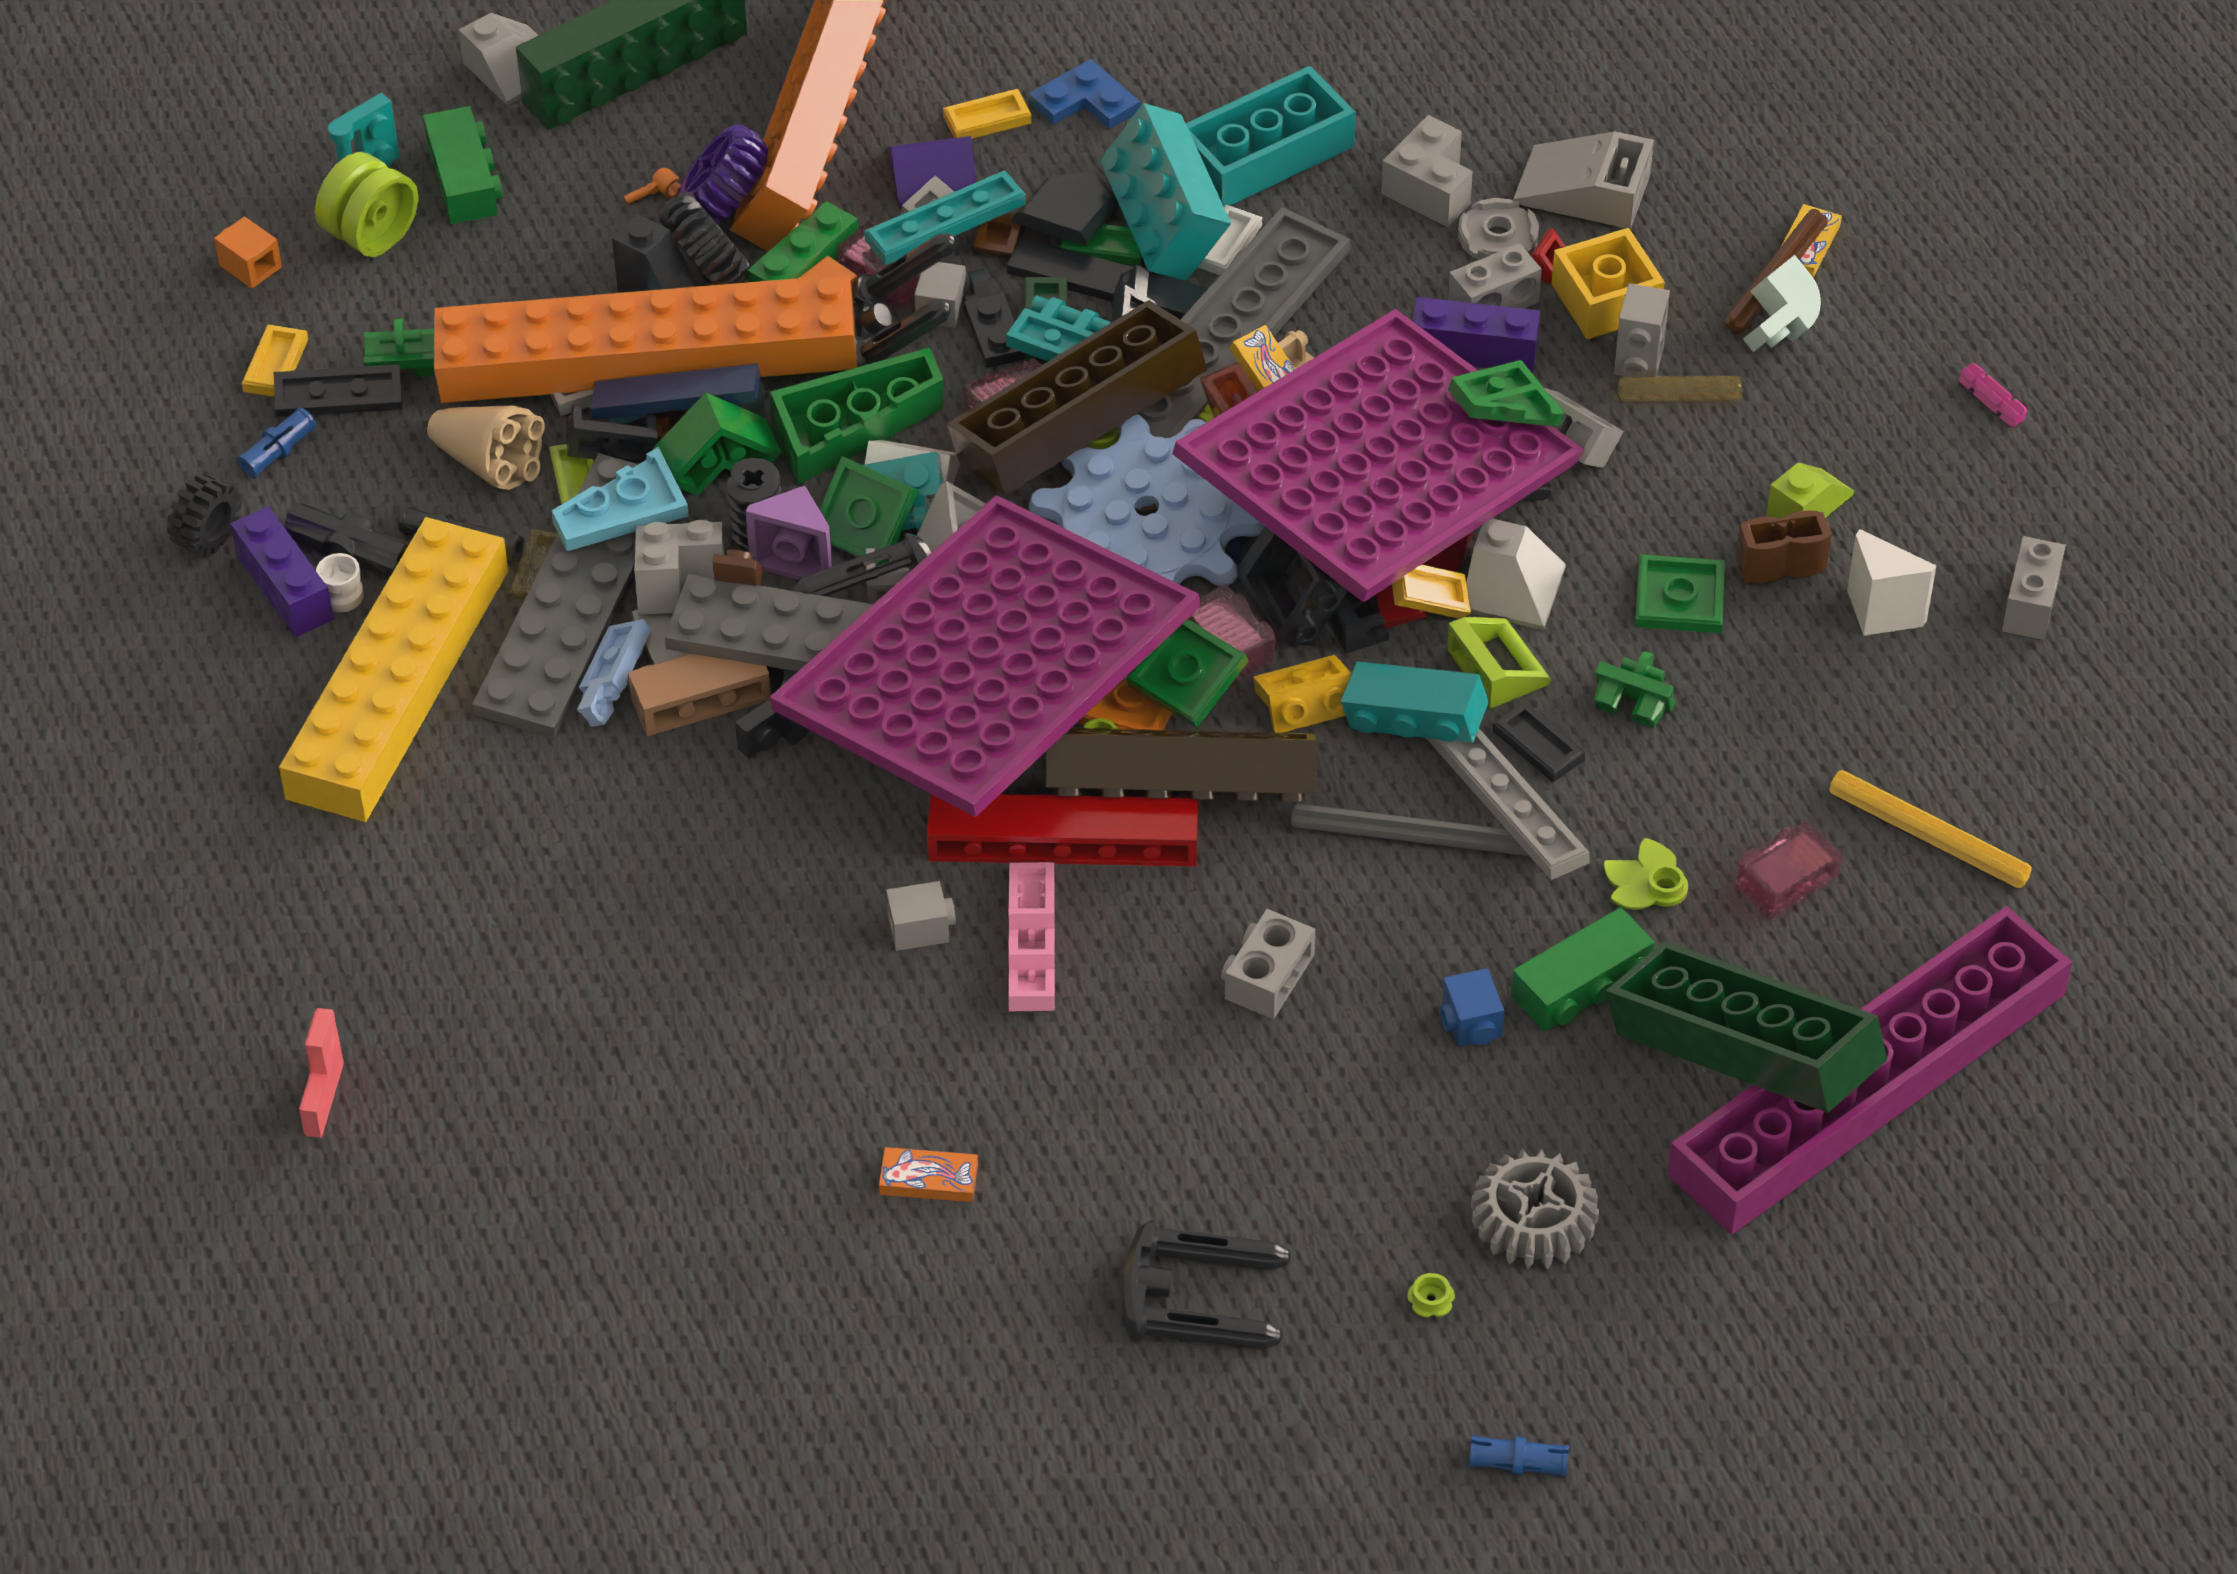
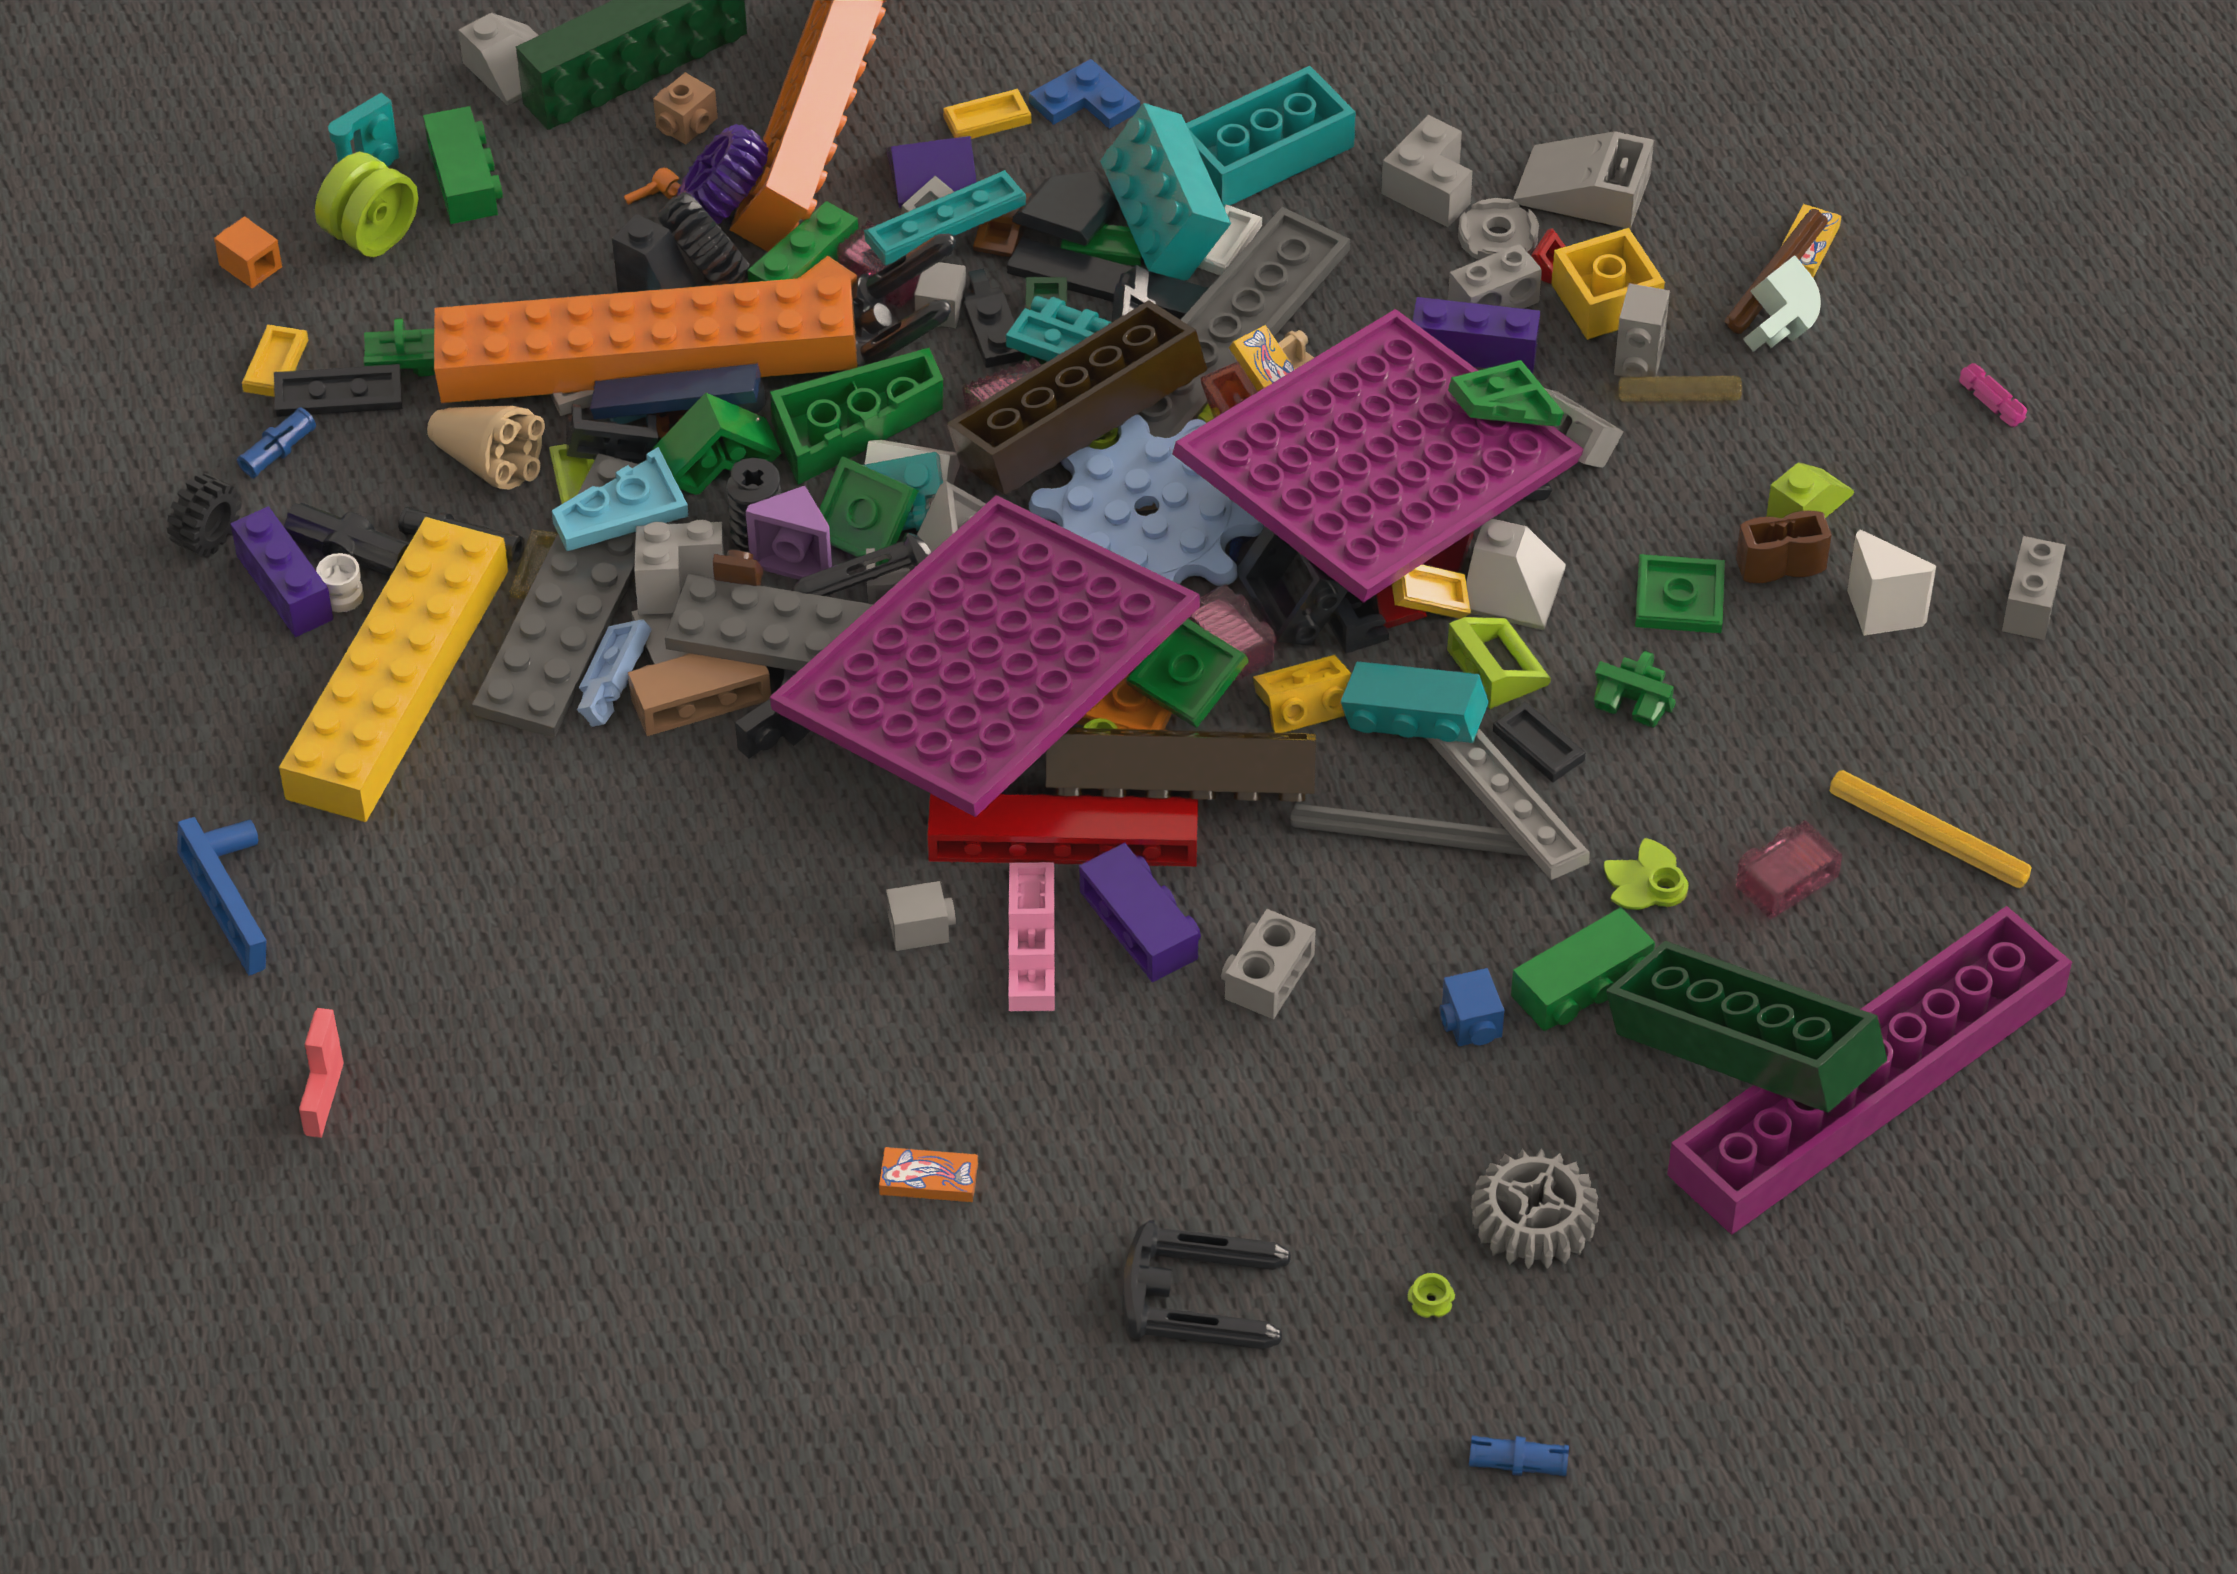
none -> blue piece [177,817,267,976]
none -> medium nougat brick [653,72,718,145]
none -> dark purple brick [1079,843,1201,982]

